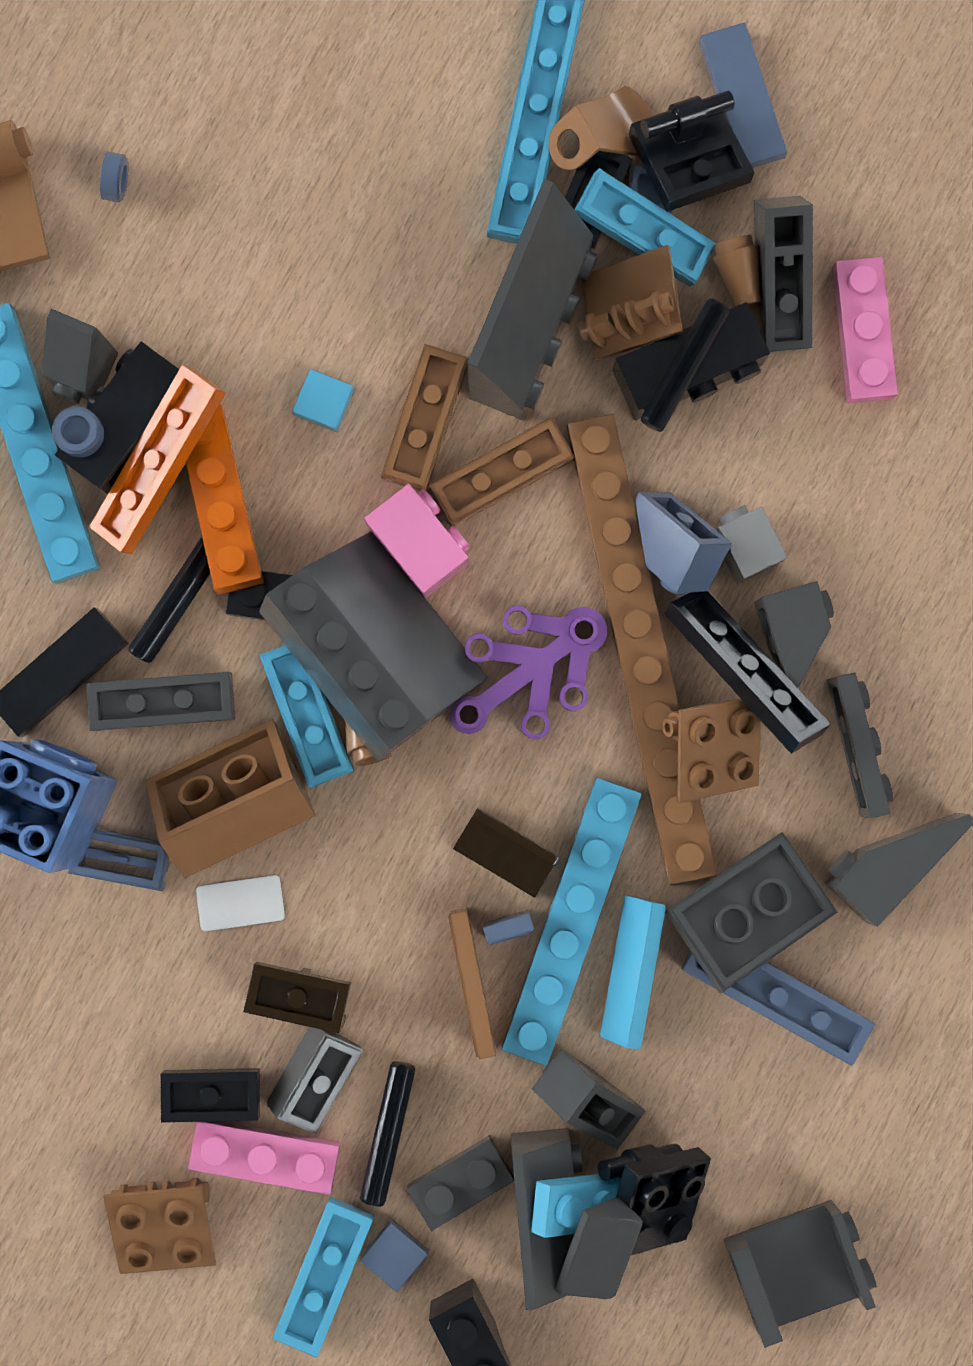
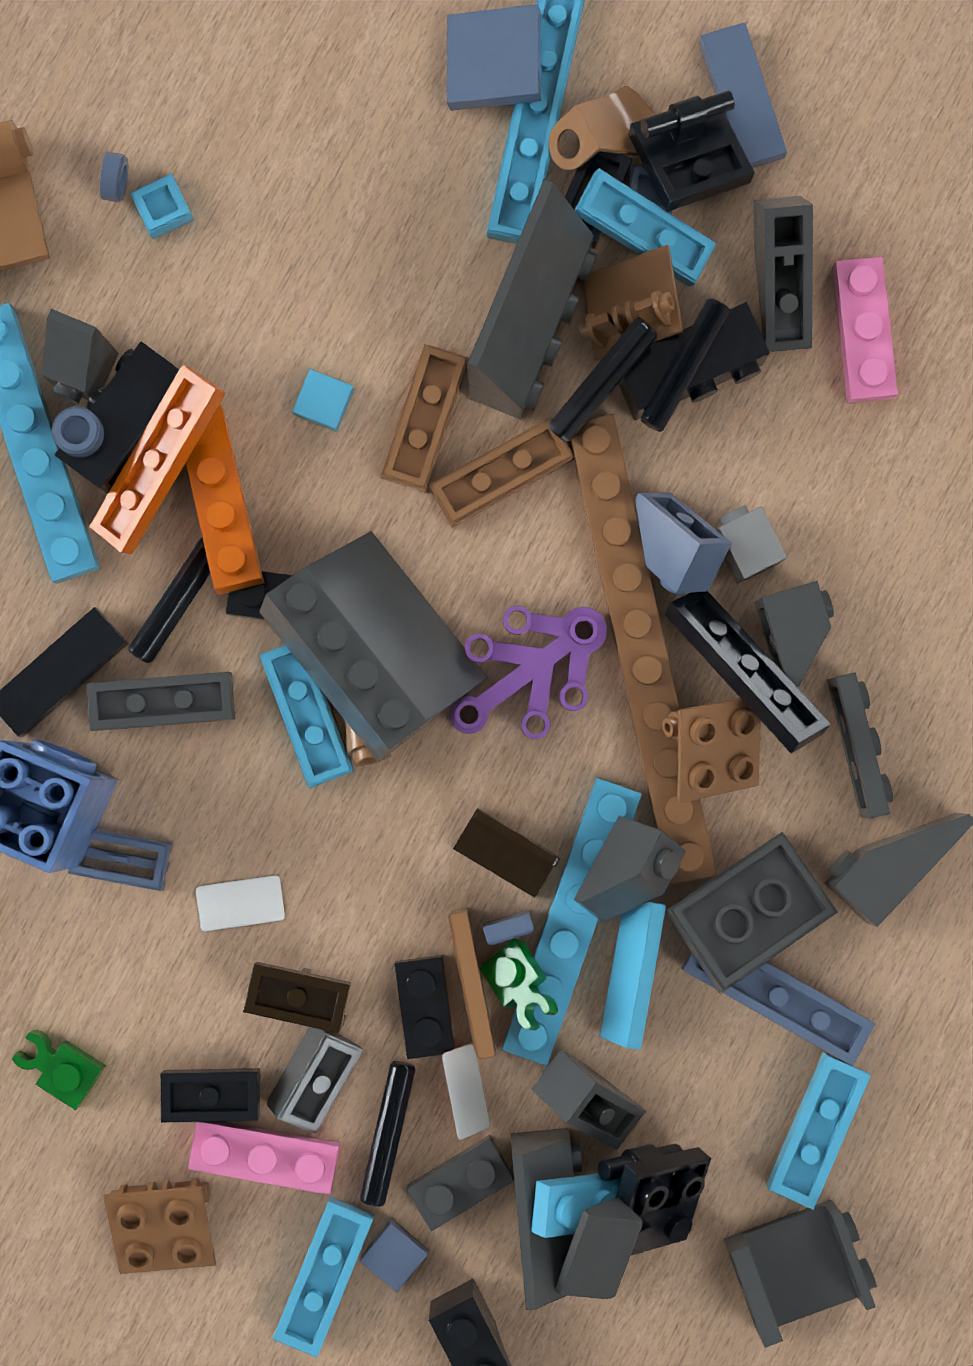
medium nougat slope [145,719,316,878] -> none
bright pink brick [364,483,470,598] -> none
medium nougat cone [713,234,762,307] -> none
none -> green plate [12,1030,106,1110]
none -> medium azure tile [130,173,194,239]
none -> black plate [394,955,455,1059]
none -> white sticker [442,1043,490,1140]
none -> sand blue tile [447,4,541,111]
none -> green plate [480,938,558,1030]
none -> black axle [549,318,657,442]
none -> dark grey slope [574,816,686,922]
none -> medium azure plate [766,1052,871,1210]

